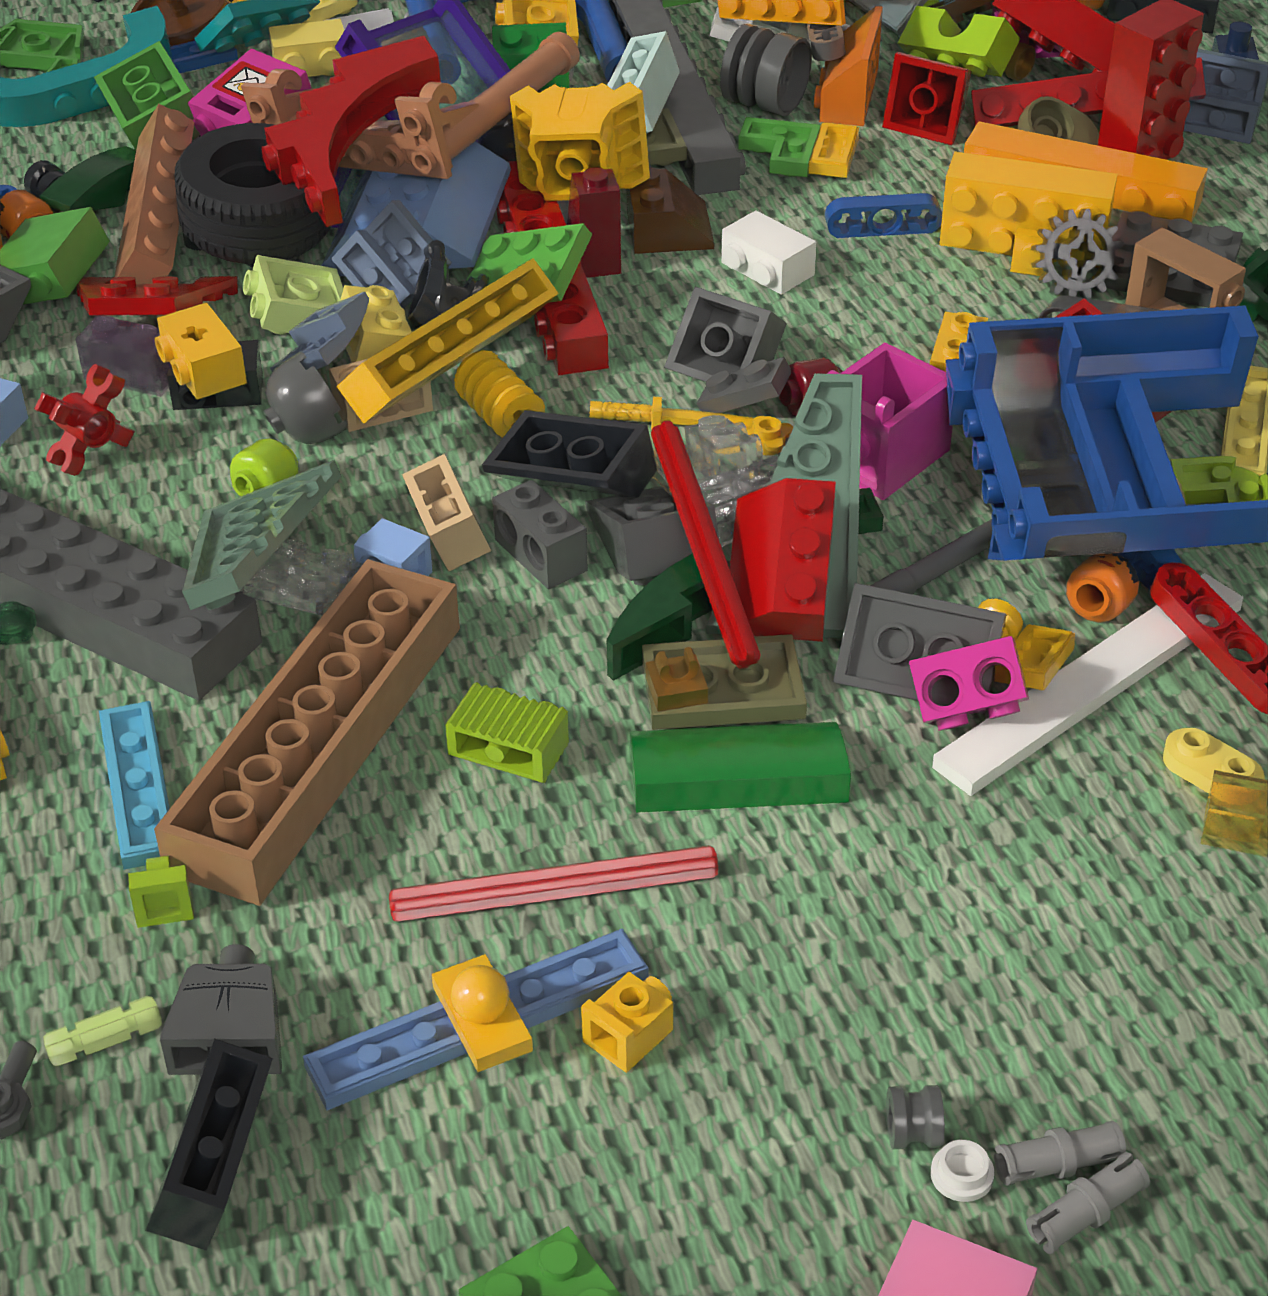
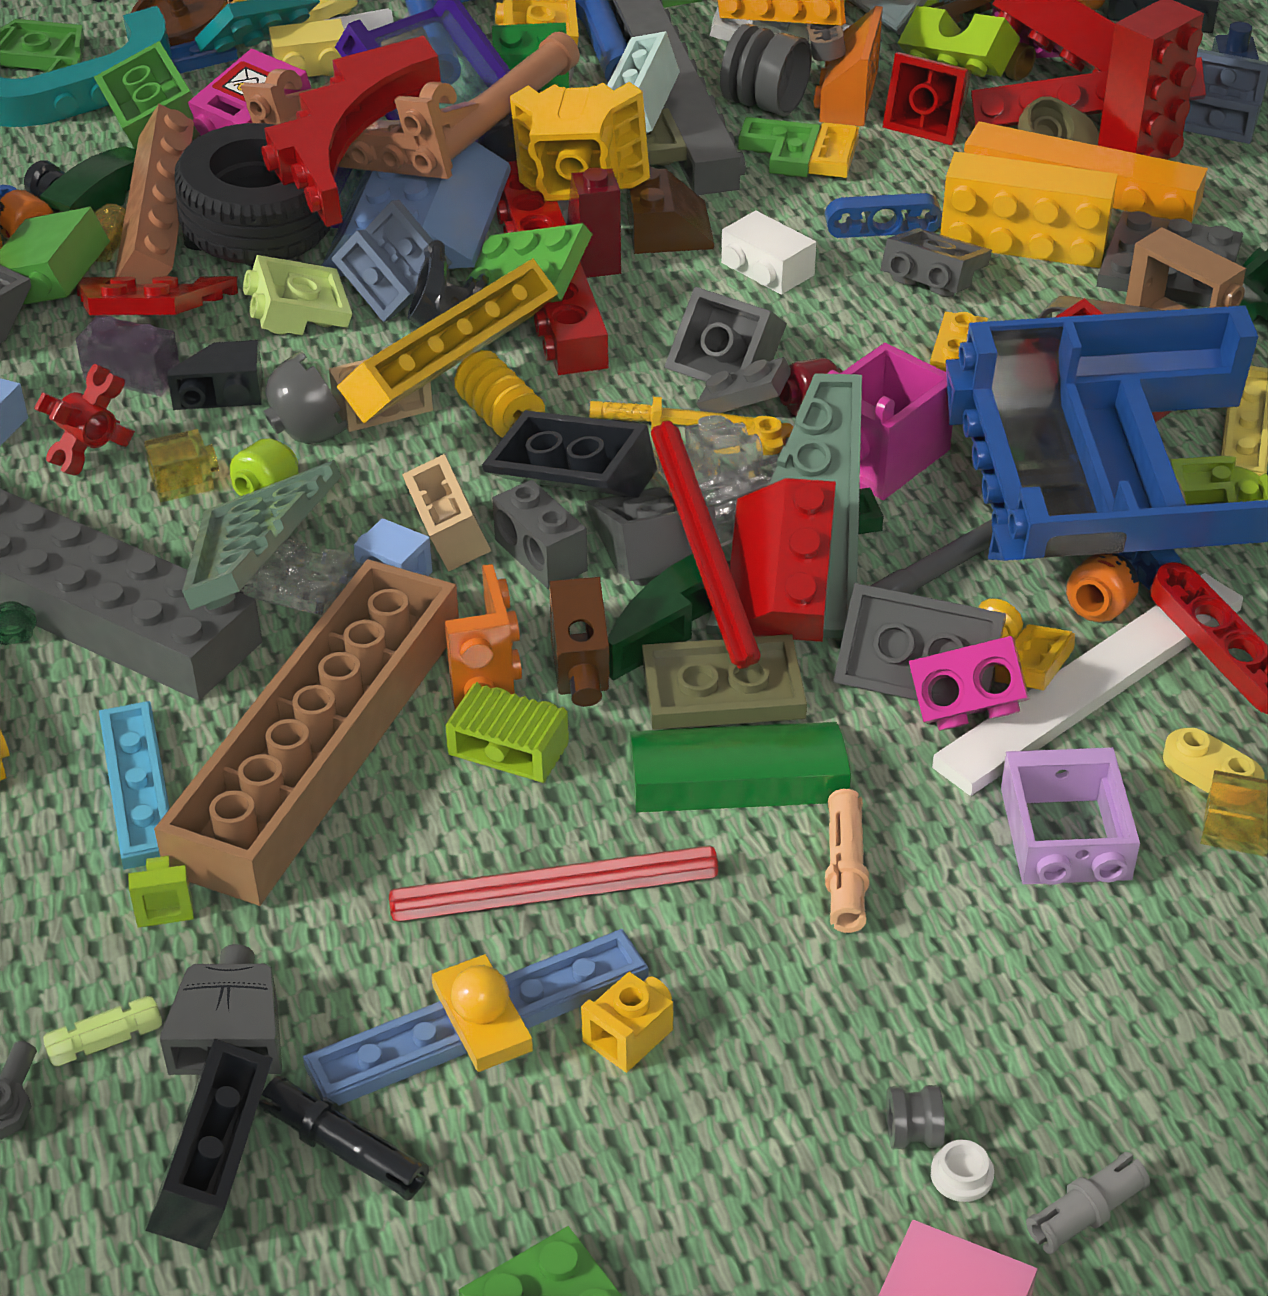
yellow brick [155,302,247,400] -> none
sand blue slope [270,291,370,372] -> none
light yellow brick [340,285,413,363] -> none
pearl gold tile [646,647,708,712] -> none
light grey pin [994,1121,1126,1186] -> none
yellow plate [1010,227,1058,276] -> none
gear [1031,209,1124,299] -> none
none -> clear yellow cone [95,204,126,262]
none -> clear yellow brick [143,429,219,503]
none -> black pin [259,1075,429,1201]
none -> orange bracket [445,564,522,709]
none -> reddish brown torso [549,577,609,707]
none -> light nougat pin [825,789,870,933]
none -> dark grey plate [880,228,992,296]
none -> lavender window [1001,747,1140,885]

